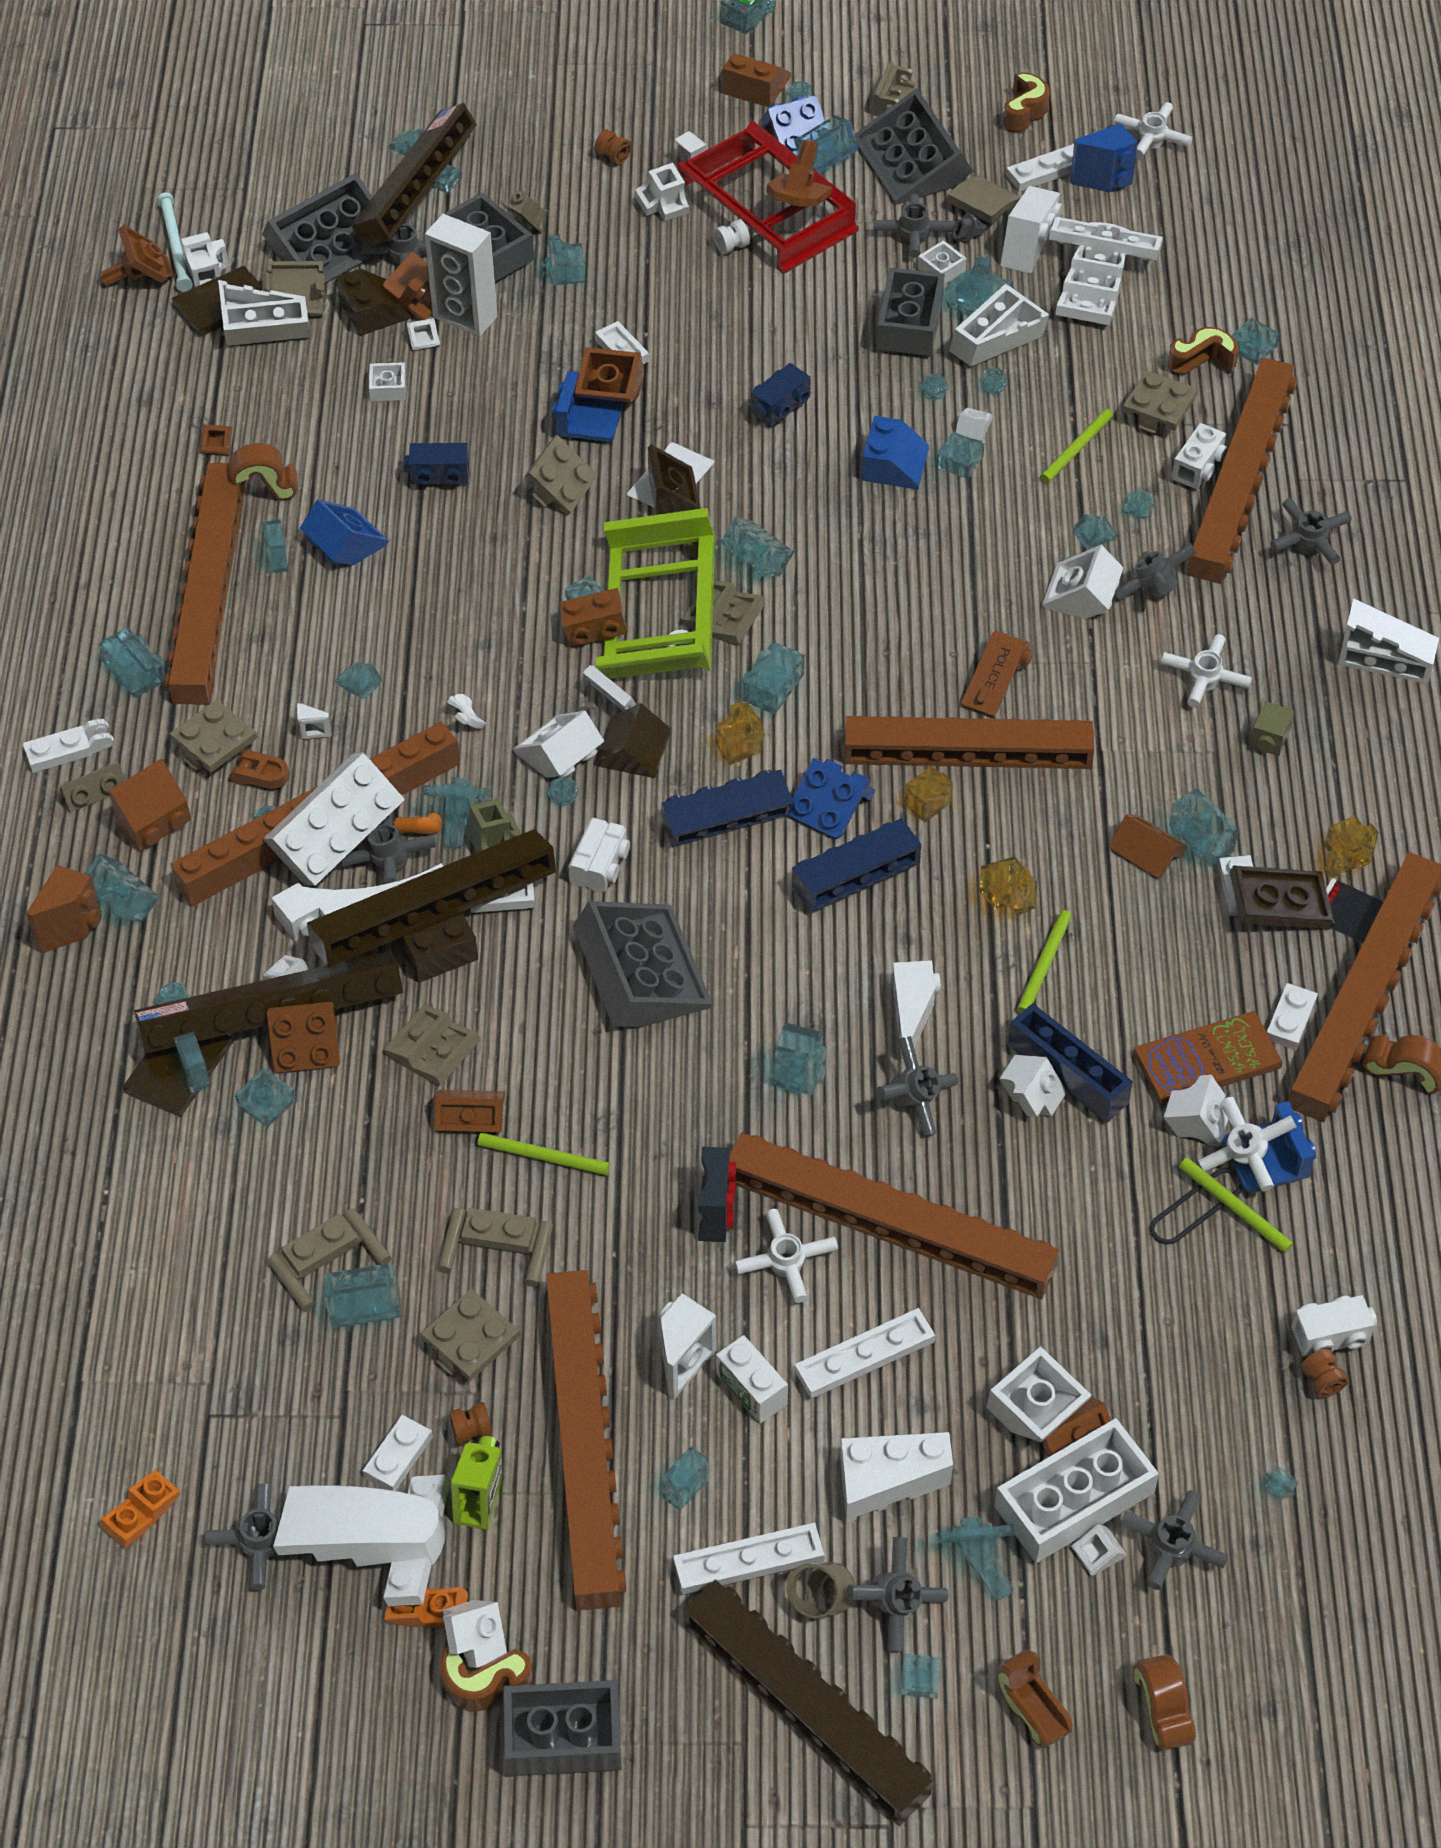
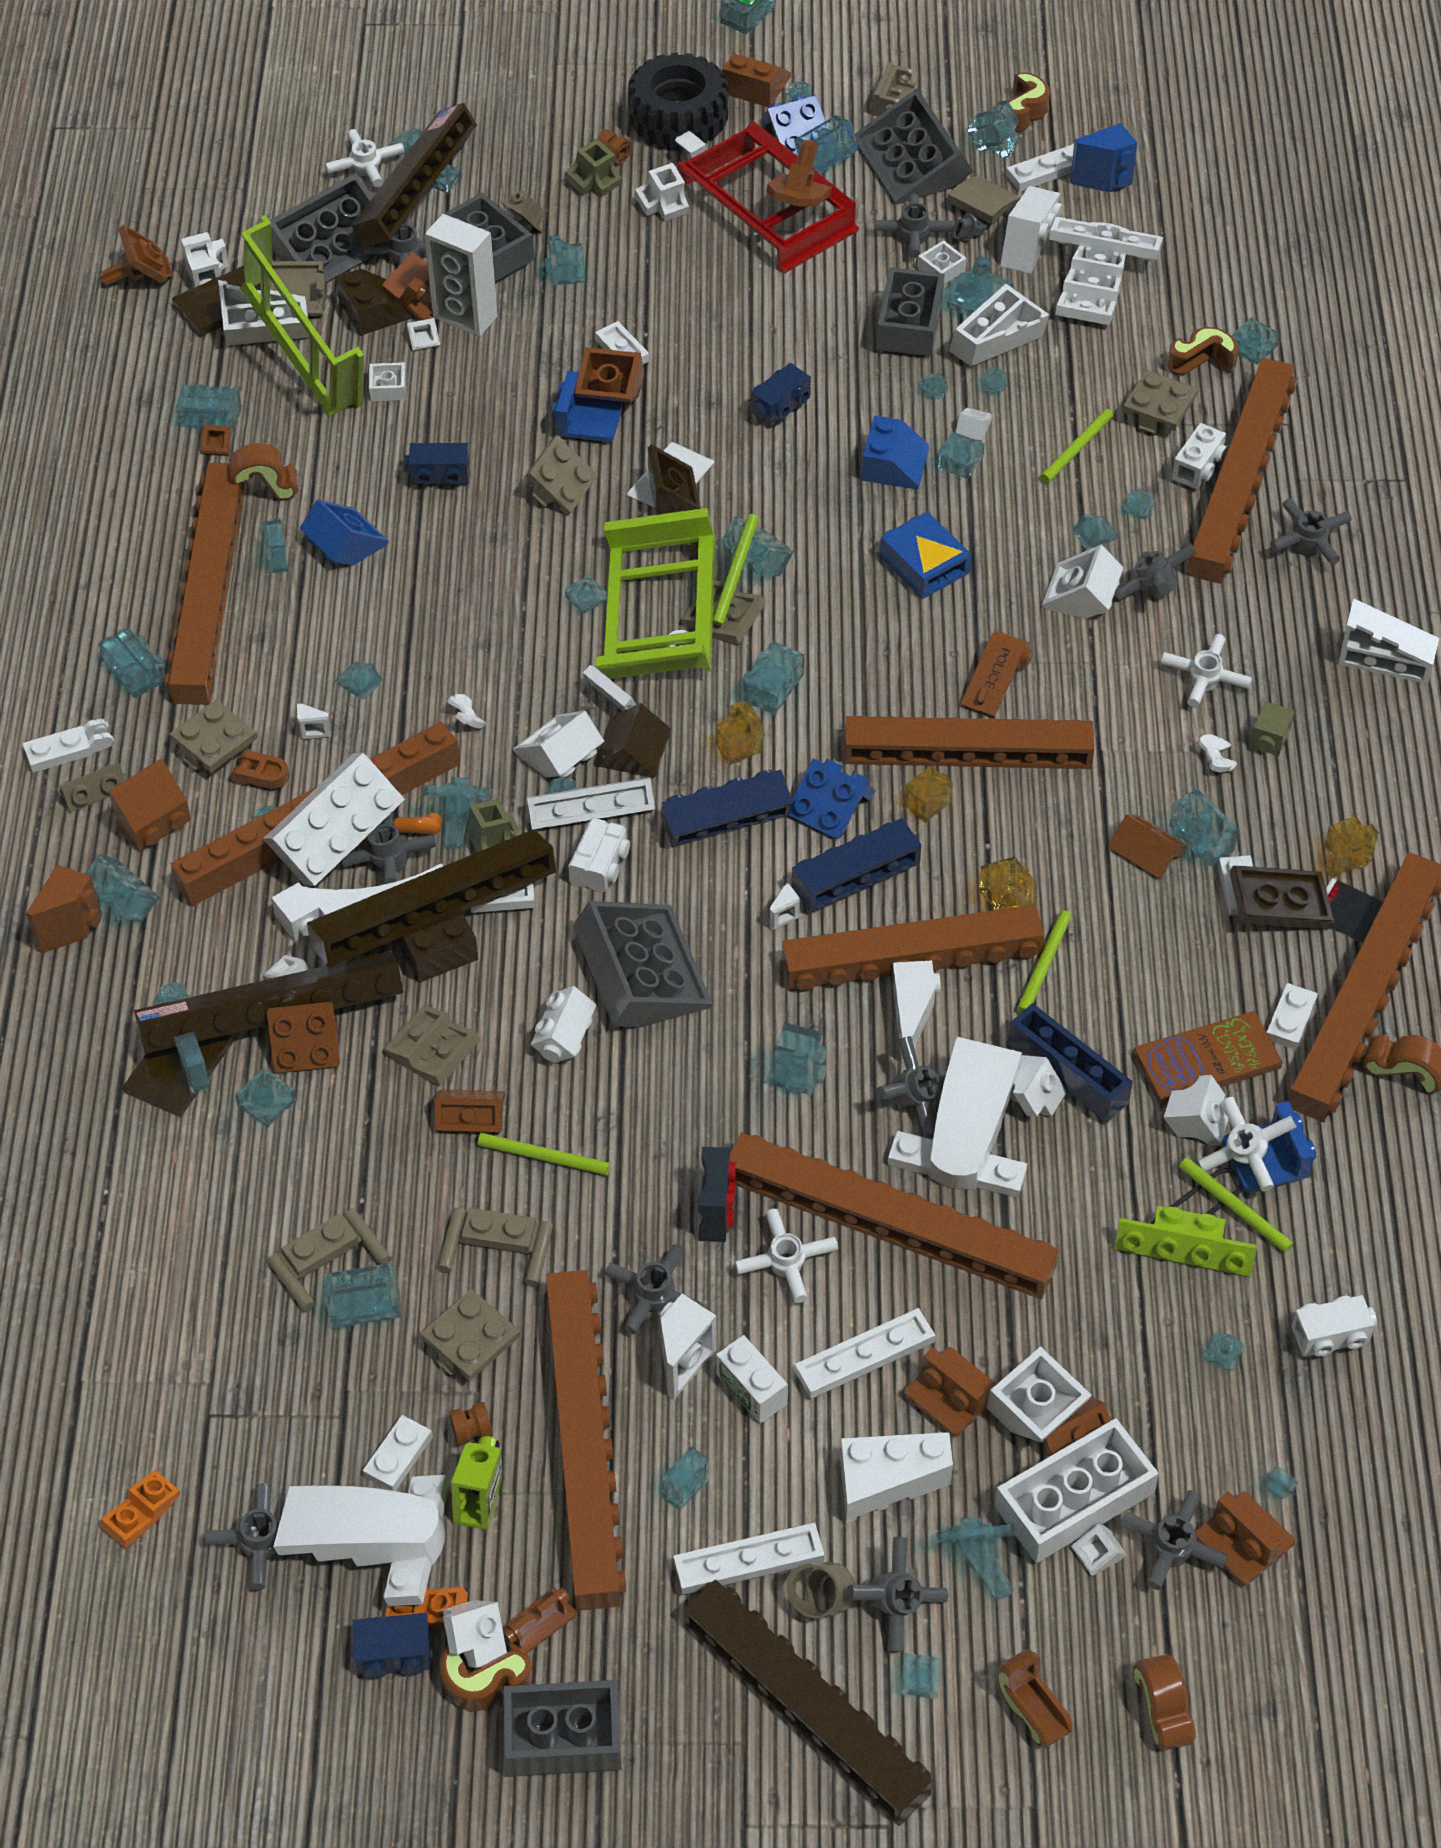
light aqua bar [157,193,193,292] -> none
dark orange bracket [560,588,628,647] -> none
white wheel [713,219,750,254] -> none
white bar [1114,102,1193,158] -> none
dark orange wheel [1300,1349,1349,1398] -> none
none -> clear light blue brick [176,384,242,430]
none -> lime piece [240,215,364,416]
none -> white bar [325,129,405,187]
none -> dark blue brick [352,1613,432,1679]
none -> dark orange hinge [502,1587,578,1654]
none -> white plate [526,777,655,830]
none -> white brick [531,986,597,1063]
none -> olive brick [564,139,622,197]
none -> dark grey bar [605,1244,704,1334]
none -> black tyre [628,53,729,150]
none -> lime bar [713,514,759,626]
none -> white slope [769,883,800,930]
none -> dark orange brick [782,904,1044,990]
none -> blue brick [880,511,971,599]
none -> white slope [888,1037,1028,1198]
none -> dark orange bracket [904,1347,997,1437]
none -> clear light blue brick [967,100,1020,158]
none -> lime bracket [1114,1206,1257,1277]
none -> dark orange bracket [1195,1491,1295,1586]
none -> white piece [1197,734,1237,772]
none -> clear light blue plate [1204,1333,1245,1371]

